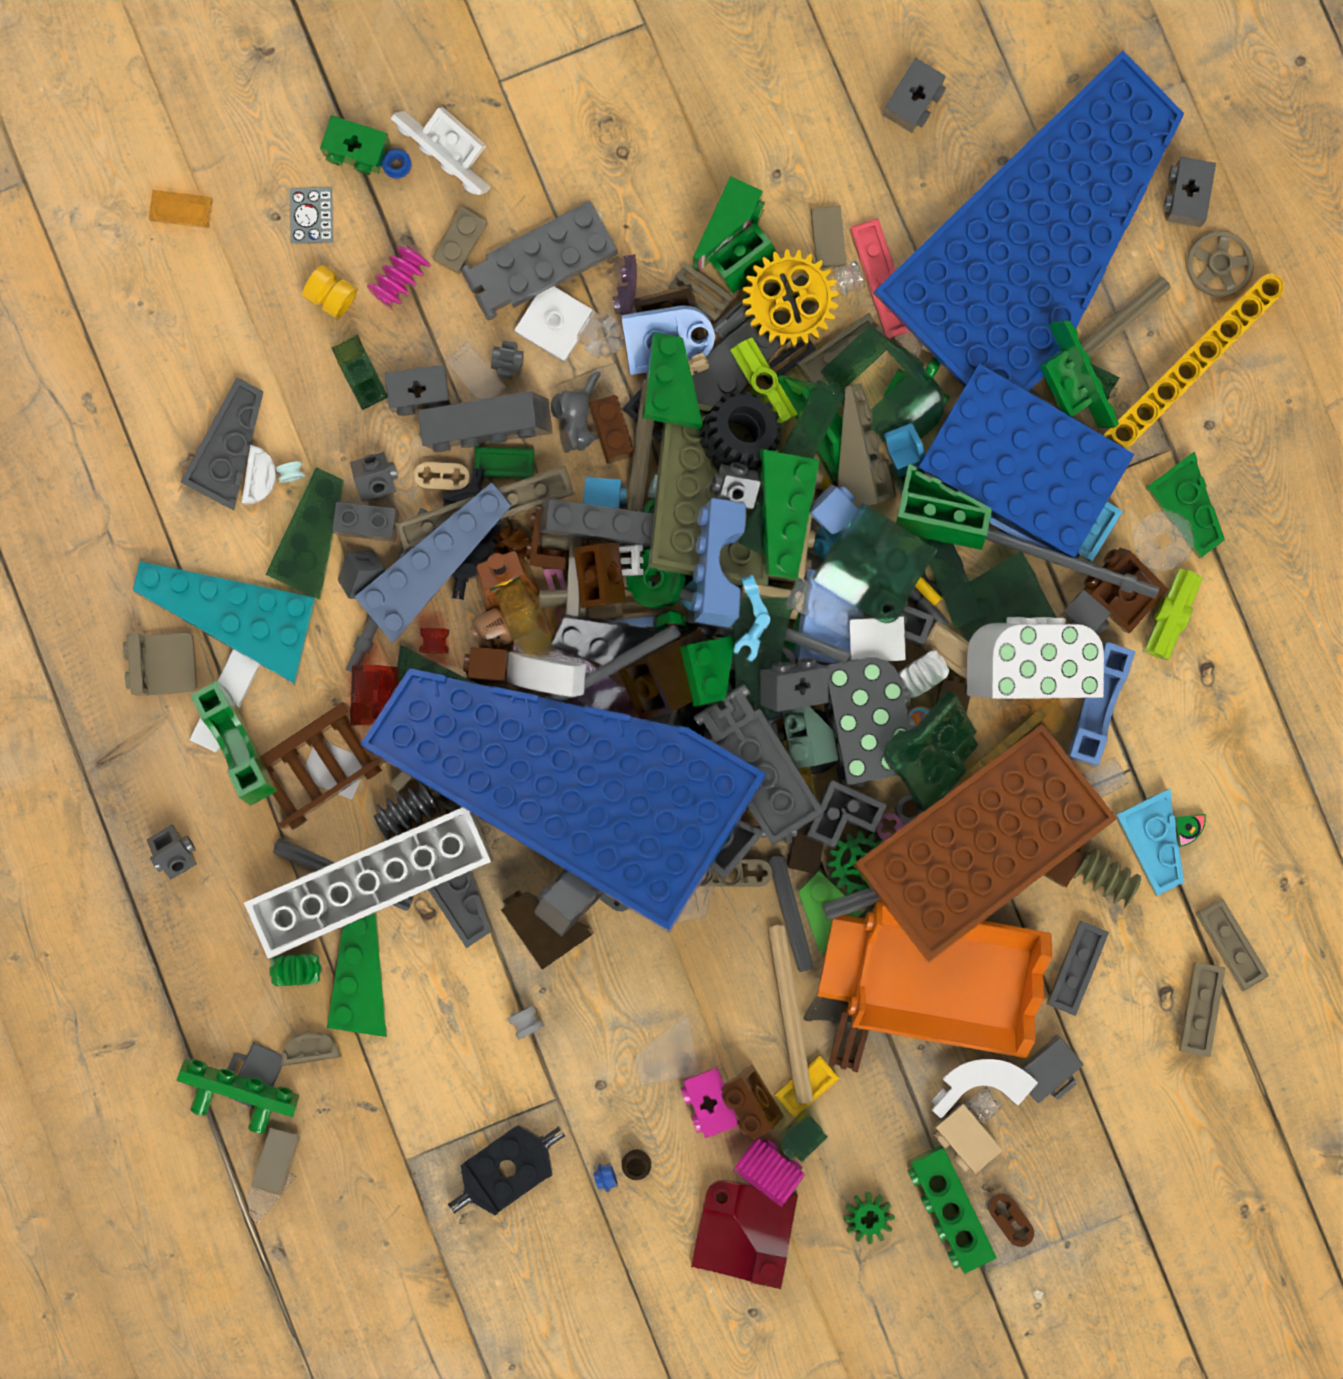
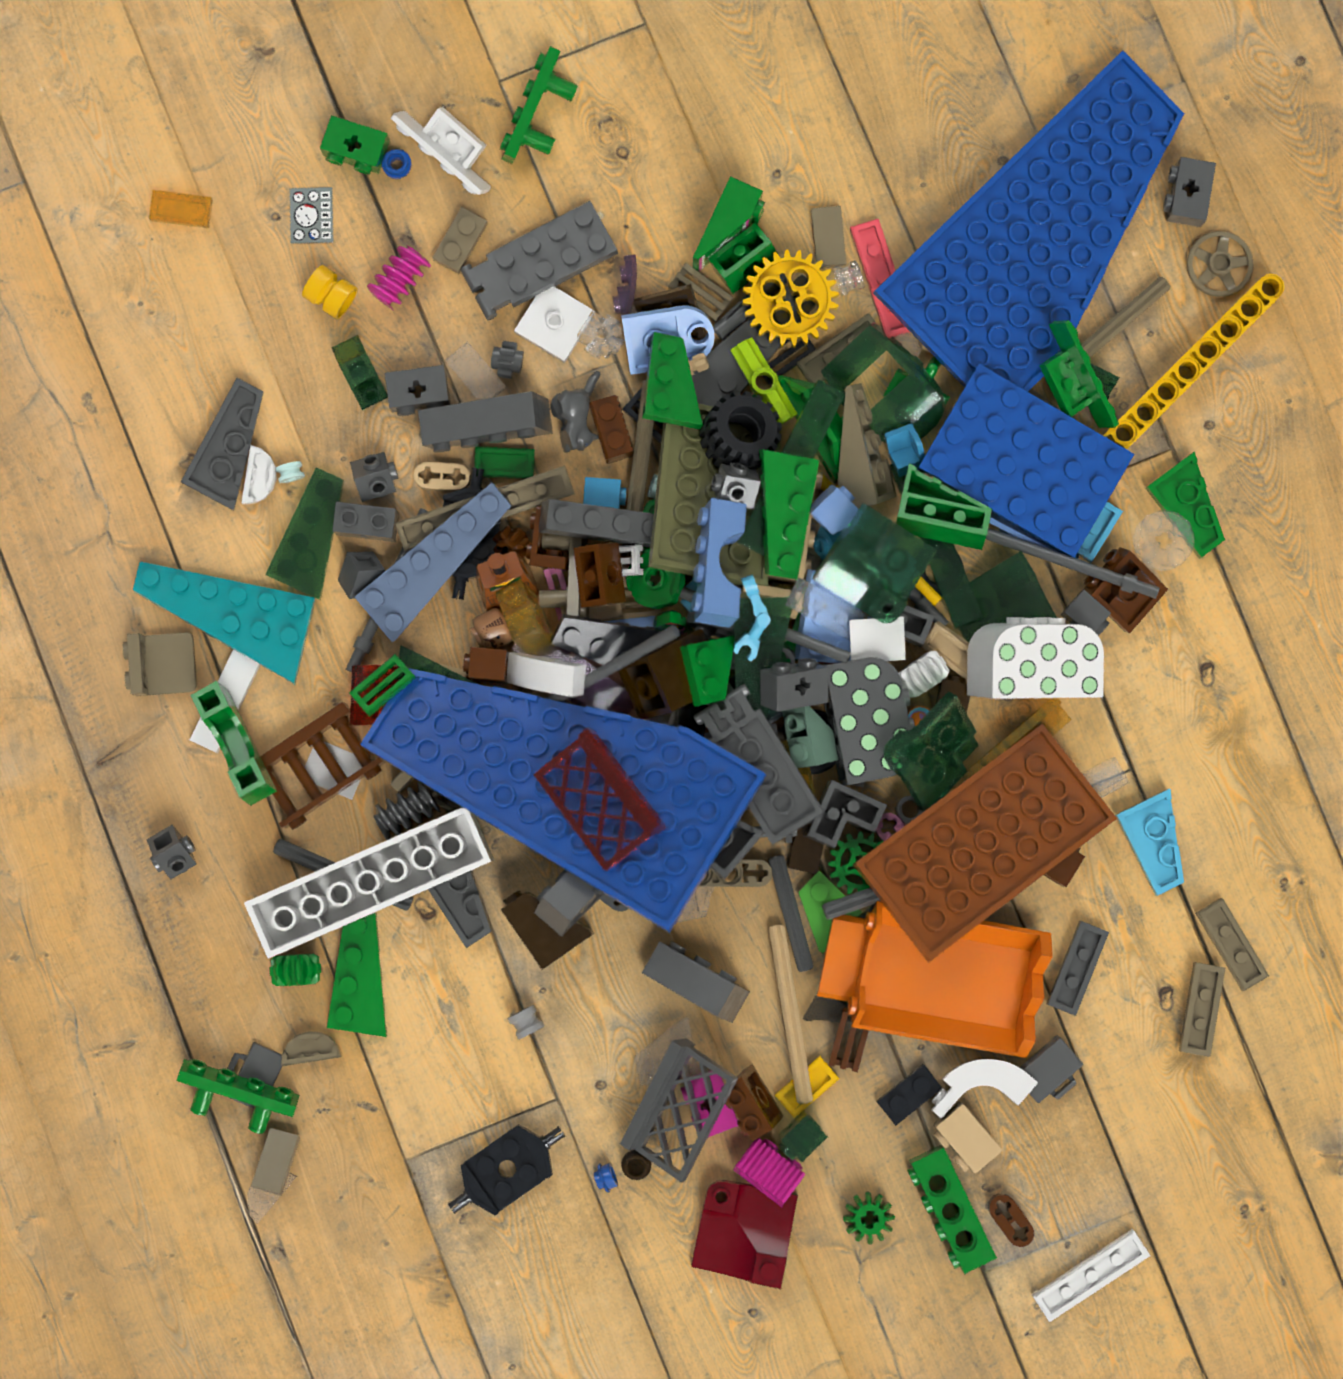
clear red wheel [419,628,450,654] -> none
dark grey brick [883,58,946,133] -> none
clear wheel [965,1086,1003,1124] -> none
medium blue arch [1066,642,1136,767] -> none
olive piece [1073,848,1141,909] -> none
lime piece [1144,568,1203,660] -> none
green tile [1175,814,1206,847] -> none
none -> green tile [349,654,416,717]
none -> green plate [500,46,578,164]
none -> clear red fence [533,727,667,872]
none -> dark grey fence [620,1038,738,1182]
none -> dark grey wedge [642,941,750,1023]
none -> black plate [876,1064,942,1126]
none -> white tile [1032,1229,1150,1322]

